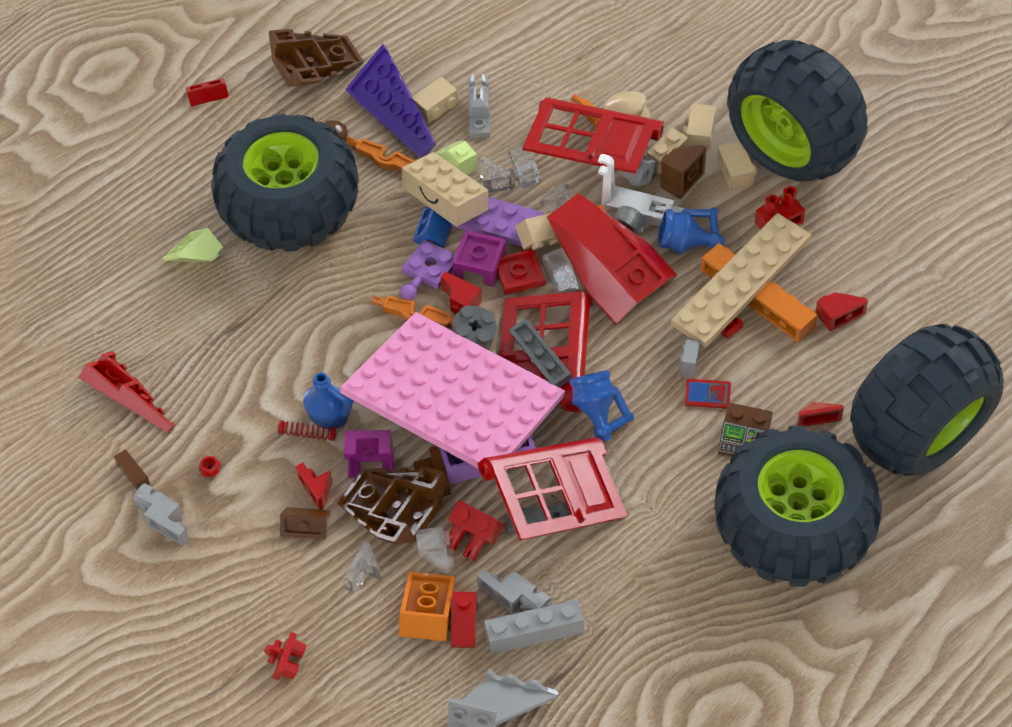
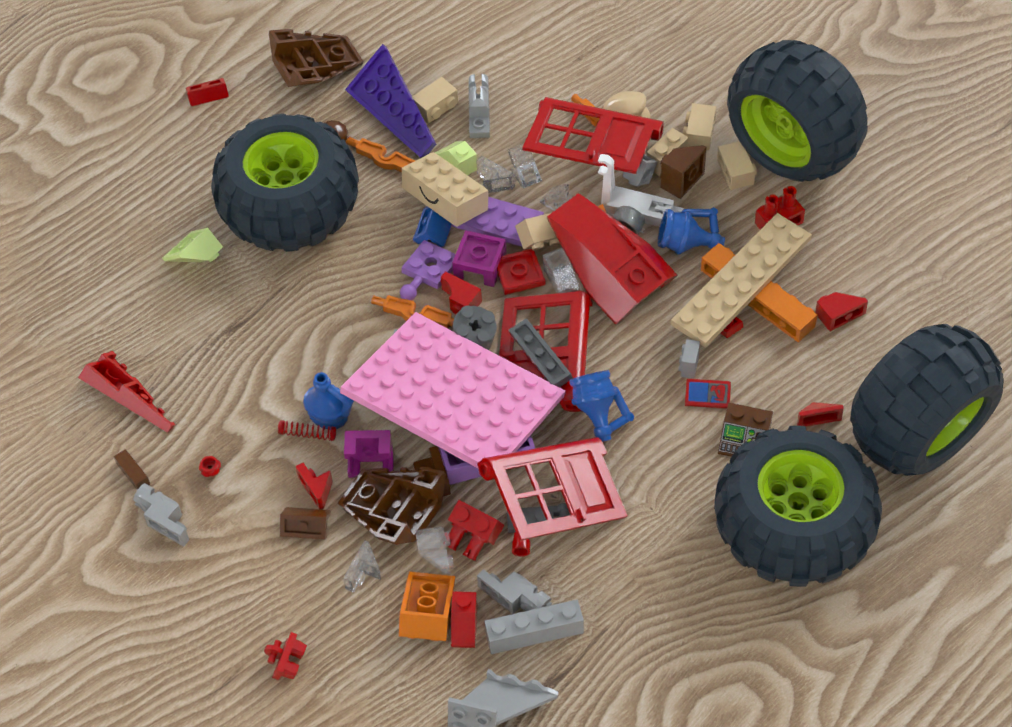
none -> red hose [512,532,531,557]

